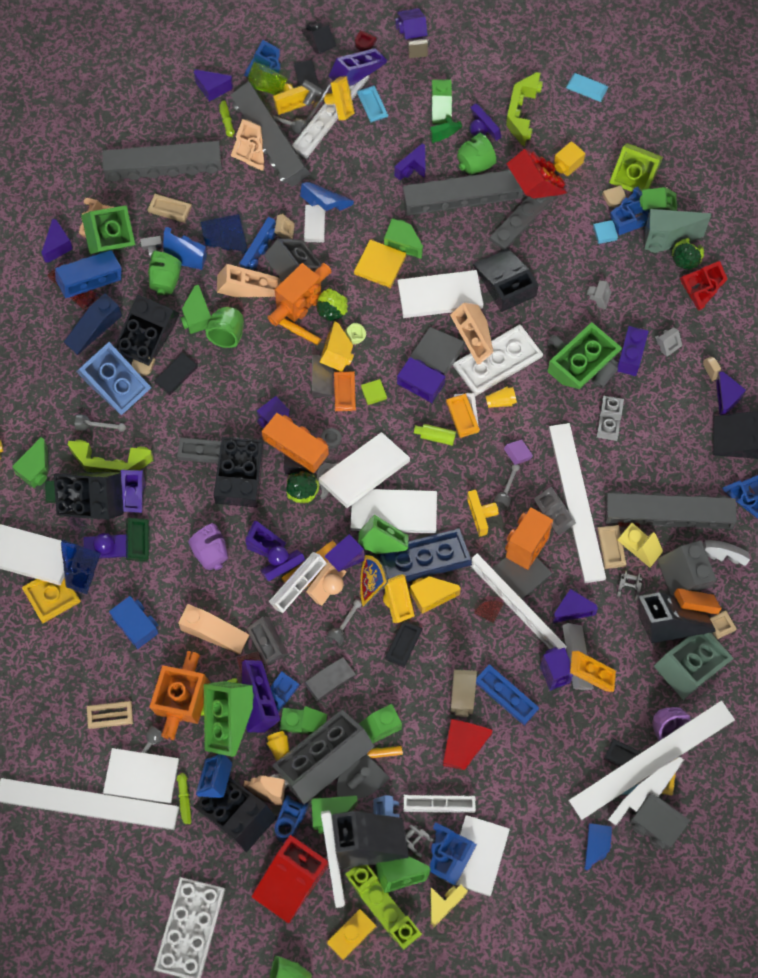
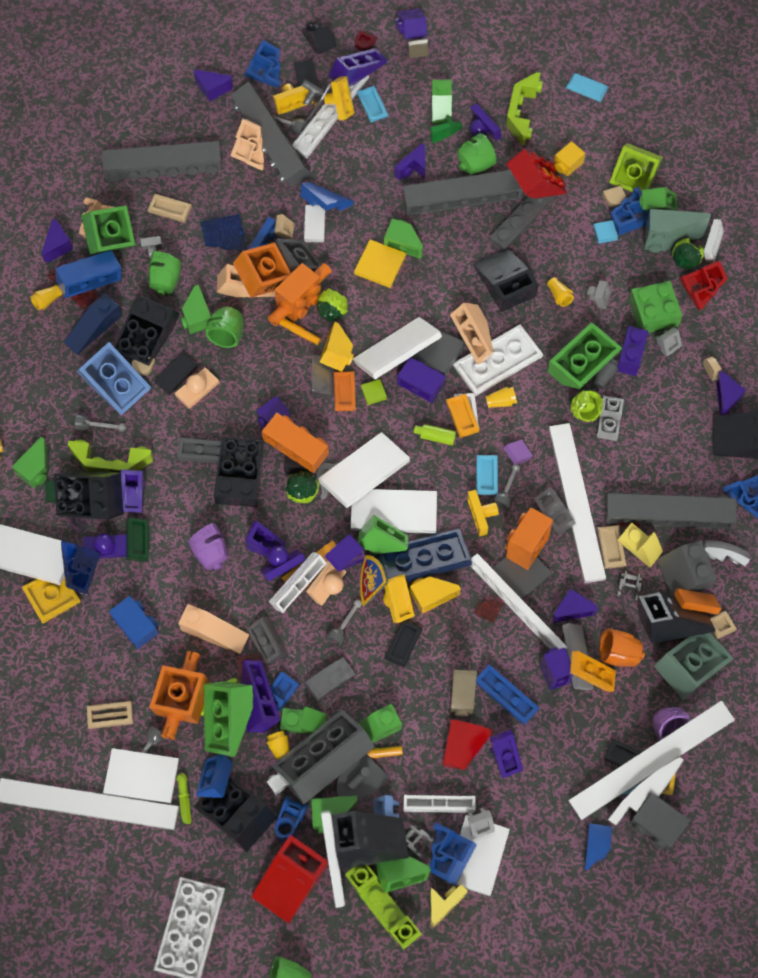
blue slope [163,227,207,270] -> none
lime piece [219,100,235,137] -> none
light nougat slope [243,776,285,806] -> none
clear neon green slope [247,61,288,95] -> none
dark grey tile [321,428,342,449] -> none
yellow tile [327,909,376,960] -> none
yellowish green tile [345,323,366,345] -> none
white tile [398,270,483,318] -> none
dark grey tile [547,335,566,354] -> none
none -> yellow cone [30,285,62,310]
none -> light nougat tile [175,368,219,409]
none -> orange brick [233,243,291,298]
none -> white tile [353,317,442,379]
none -> light grey tile [468,808,495,839]
none -> medium azure tile [476,455,498,495]
none -> dark purple slope [490,730,523,778]
none -> yellow cone [547,278,574,307]
none -> lime piece [570,389,603,422]
none -> orange helmet [599,628,645,667]
none -> bright green brick [629,281,682,333]
none -> white tile [704,219,724,264]

